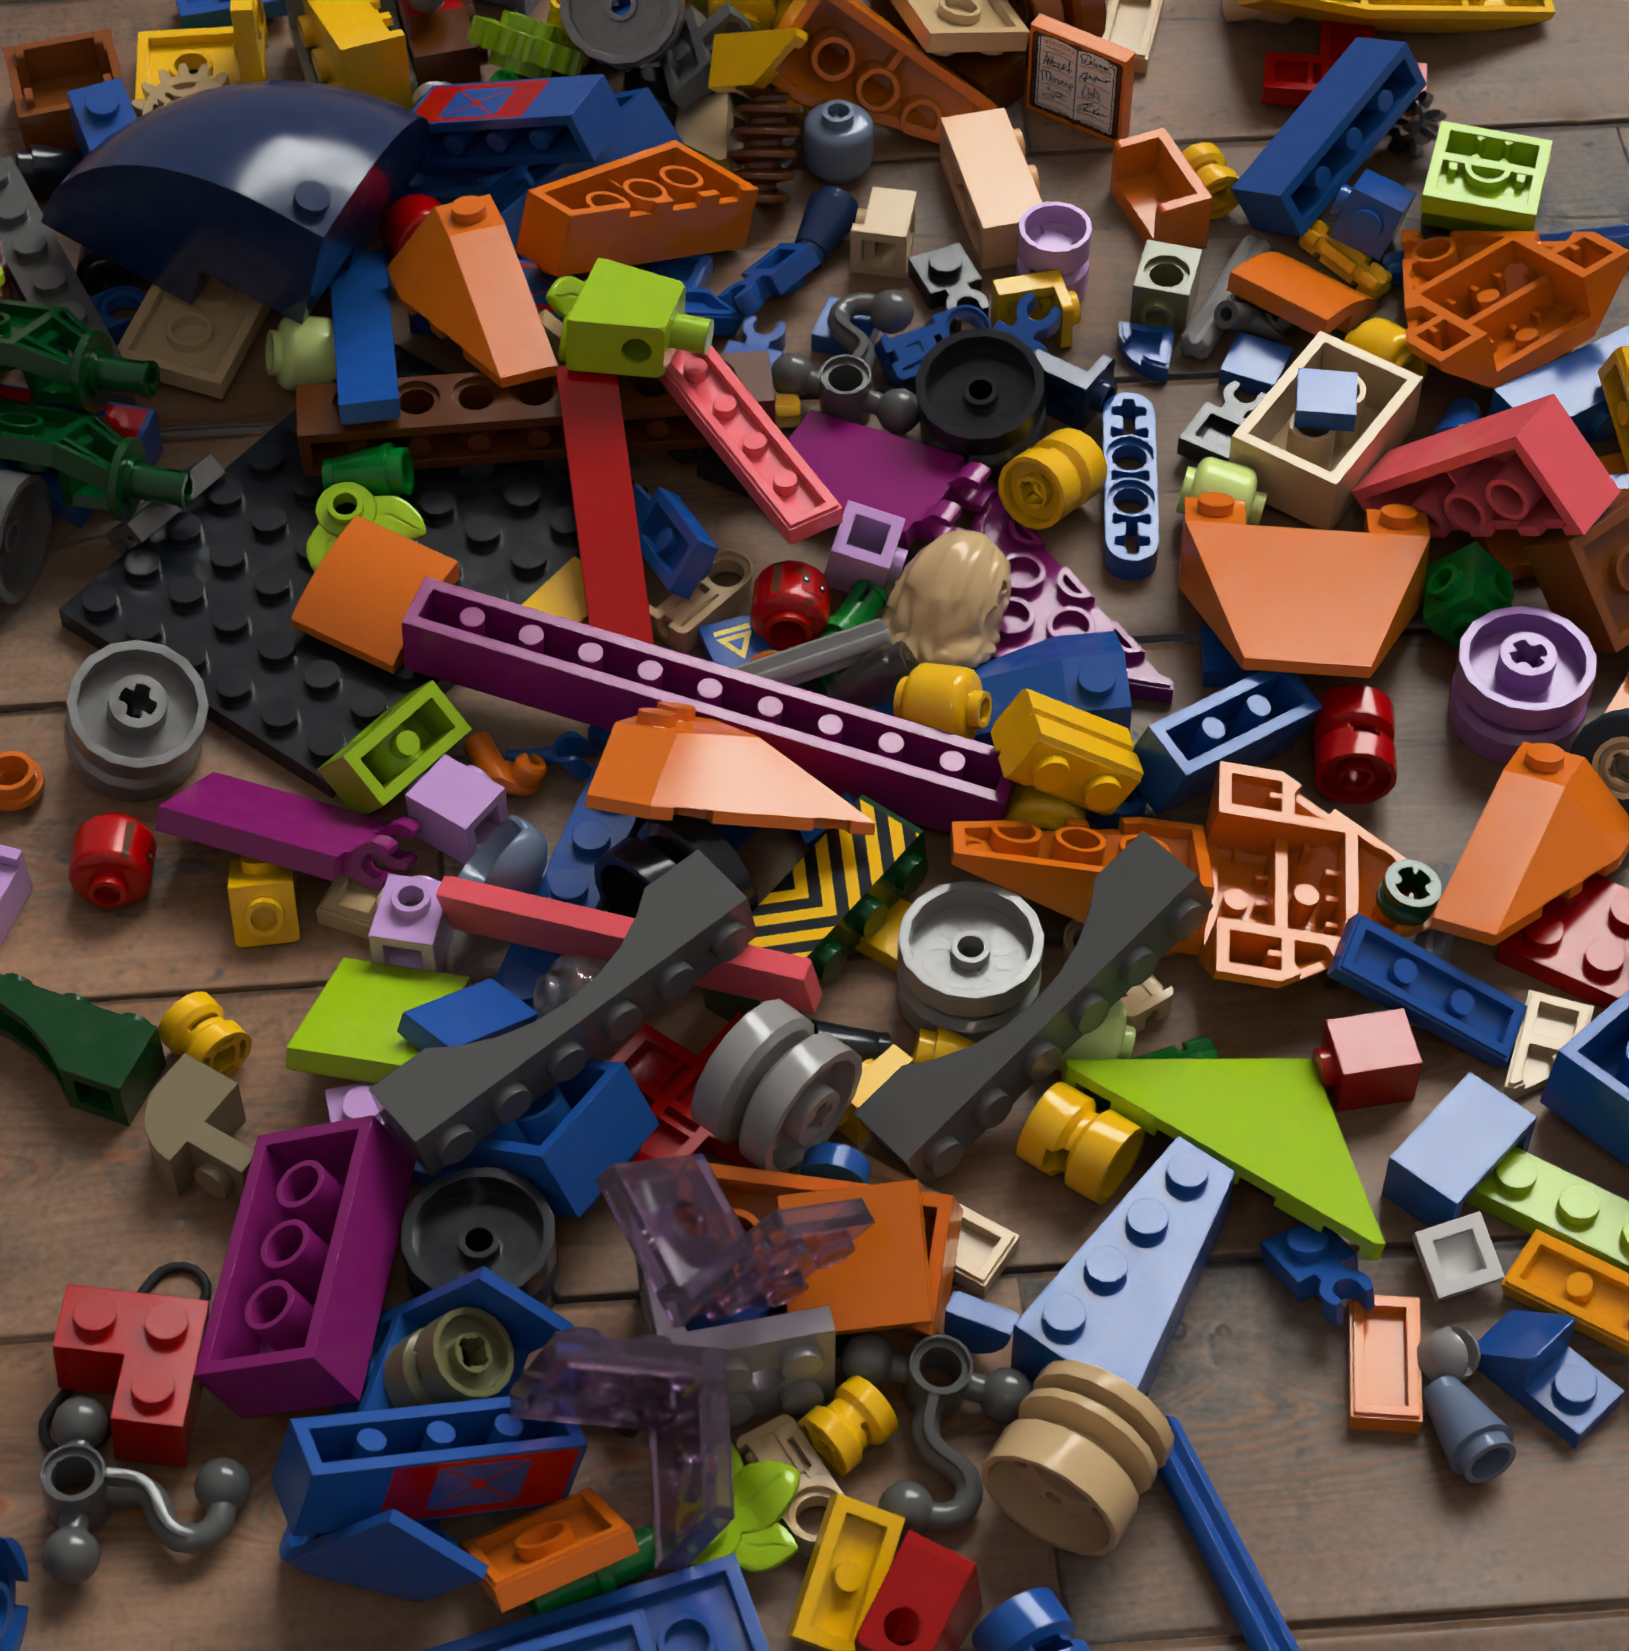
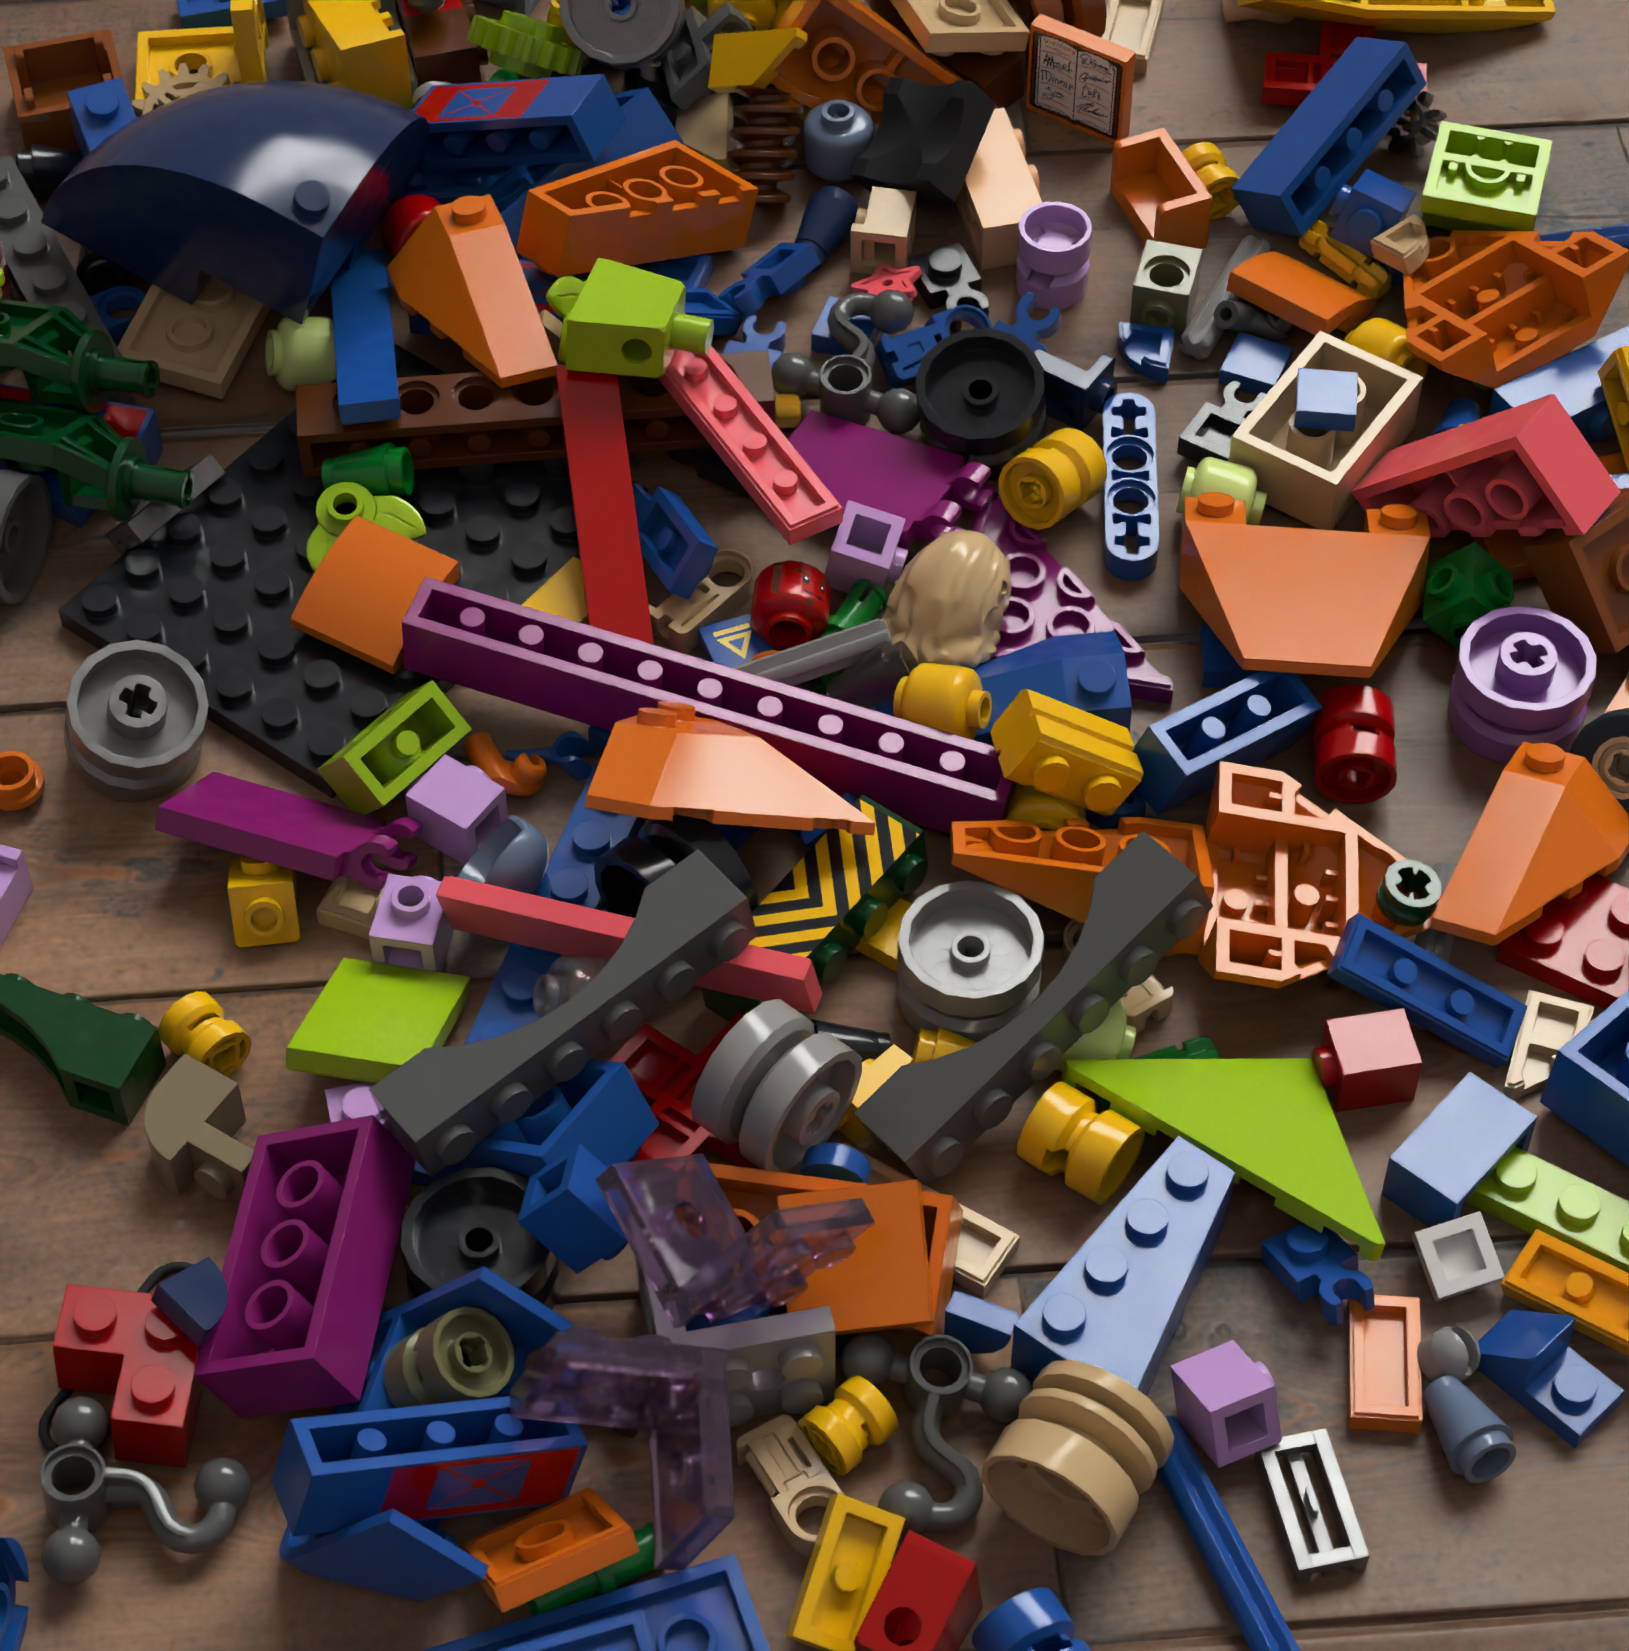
red head [68,812,157,908] -> none
blue tile [397,978,539,1051] -> none
lime plate [671,1443,801,1574] -> none
yellow bracket [991,269,1081,348] -> none
none -> dark blue tile [151,1257,228,1347]
none -> blue brick [518,1143,638,1274]
none -> black brick [849,77,996,203]
none -> coral plate [851,263,922,302]
none -> lavender brick [1170,1340,1282,1468]
none -> tile [1254,1428,1369,1583]
none -> tan tile [1370,214,1430,275]

